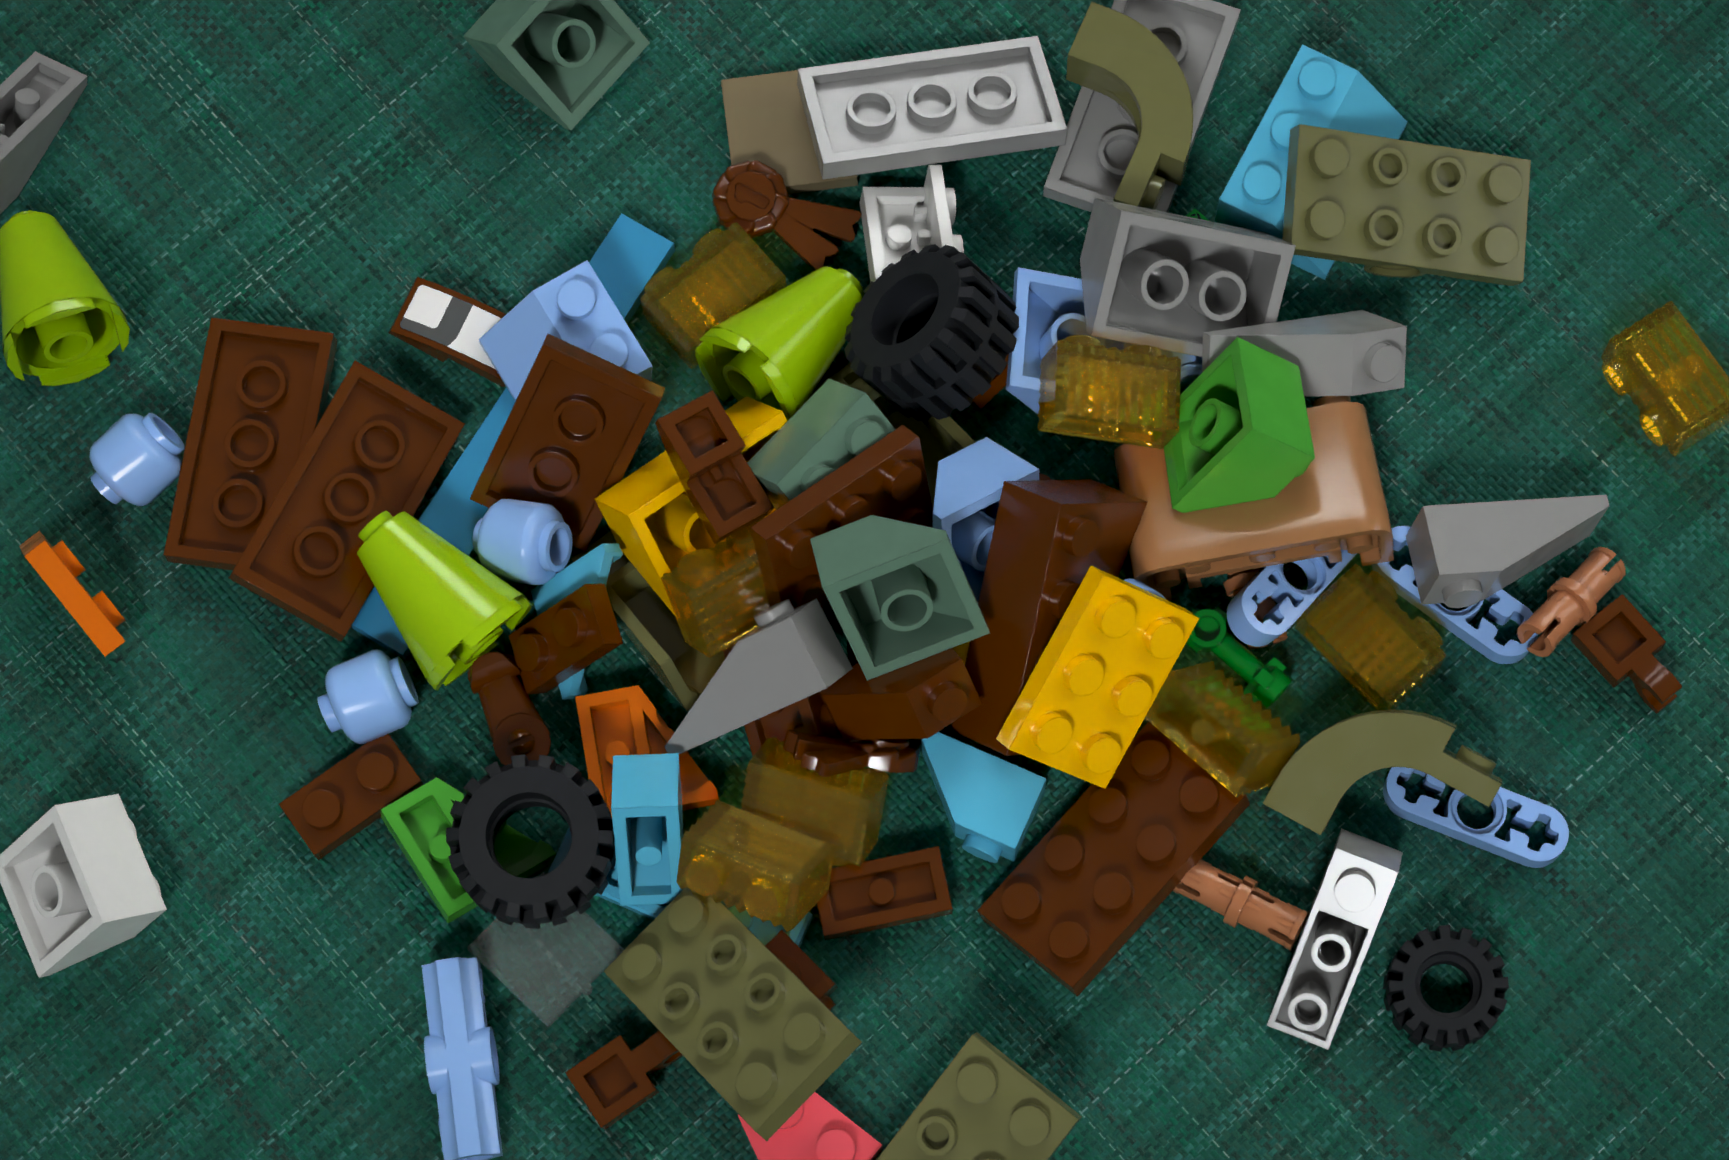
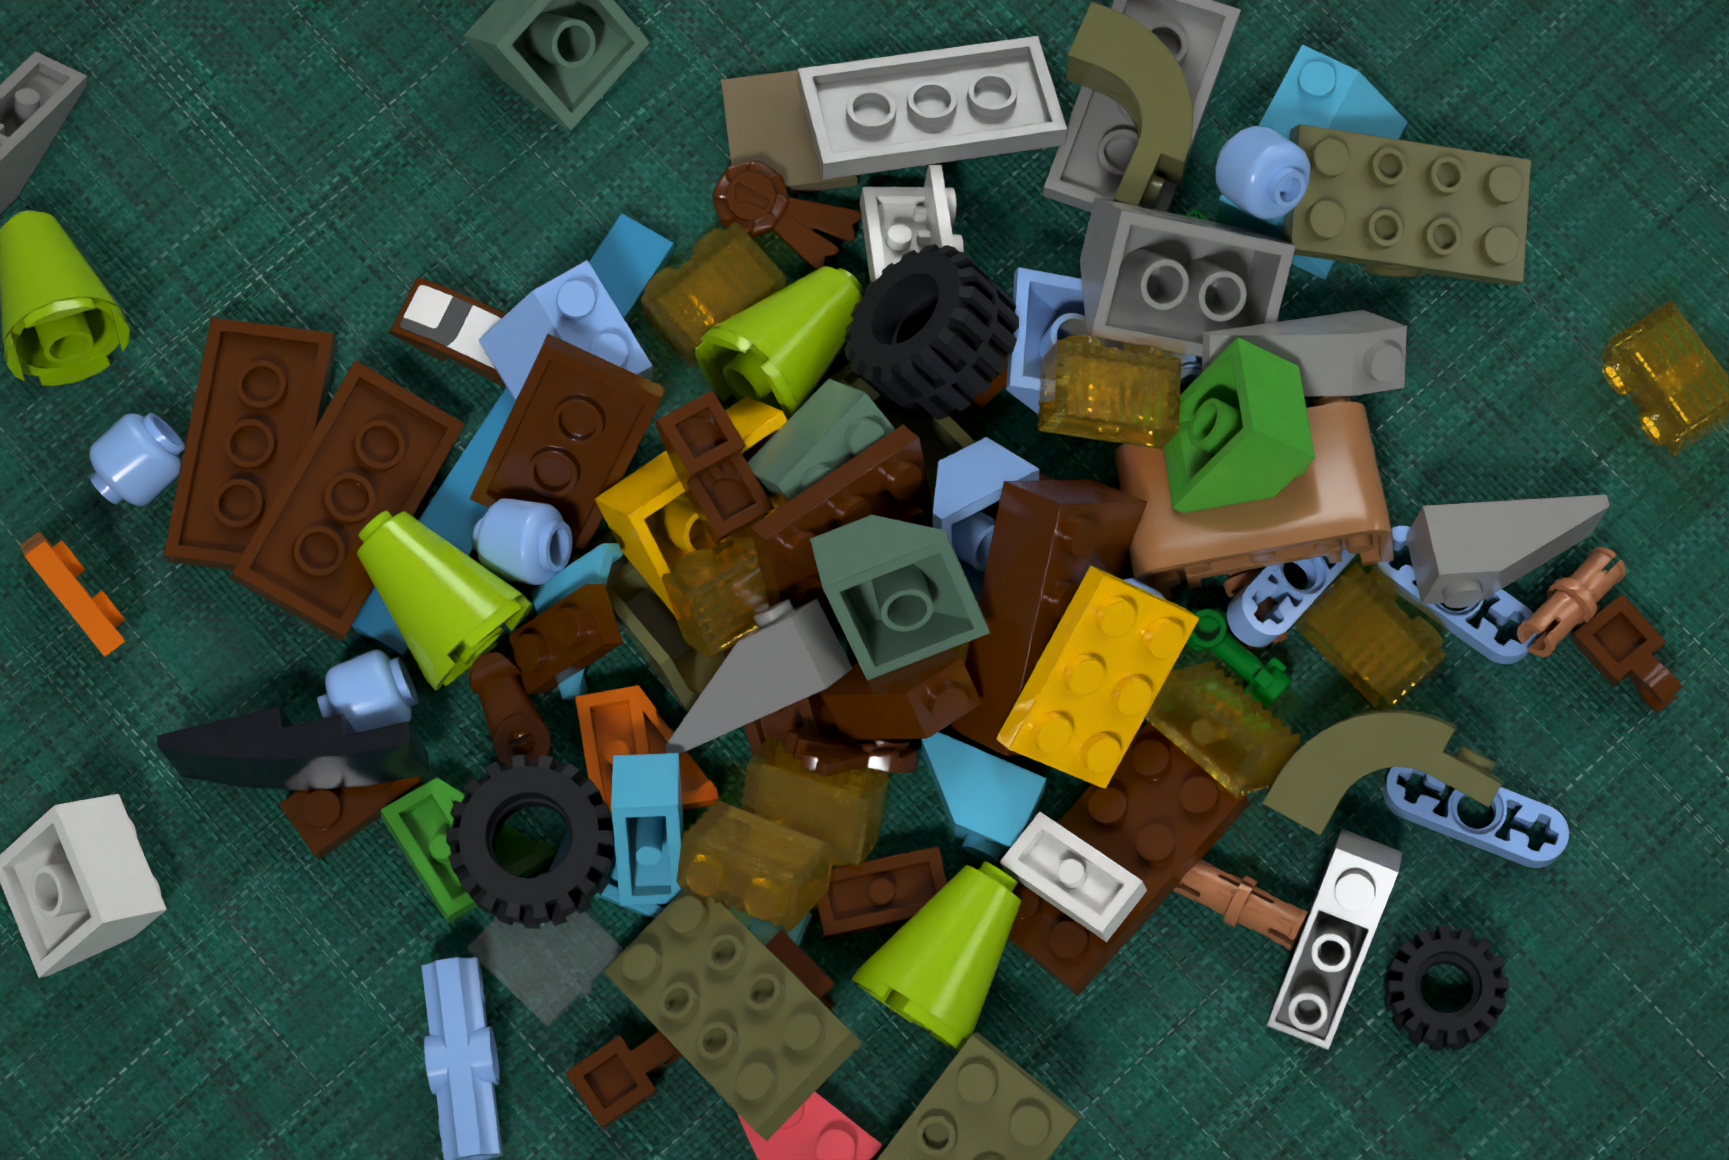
none -> black slope [157,706,430,790]
none -> lime cone [851,861,1022,1052]
none -> white plate [1000,812,1147,942]
none -> light blue head [1215,126,1310,220]

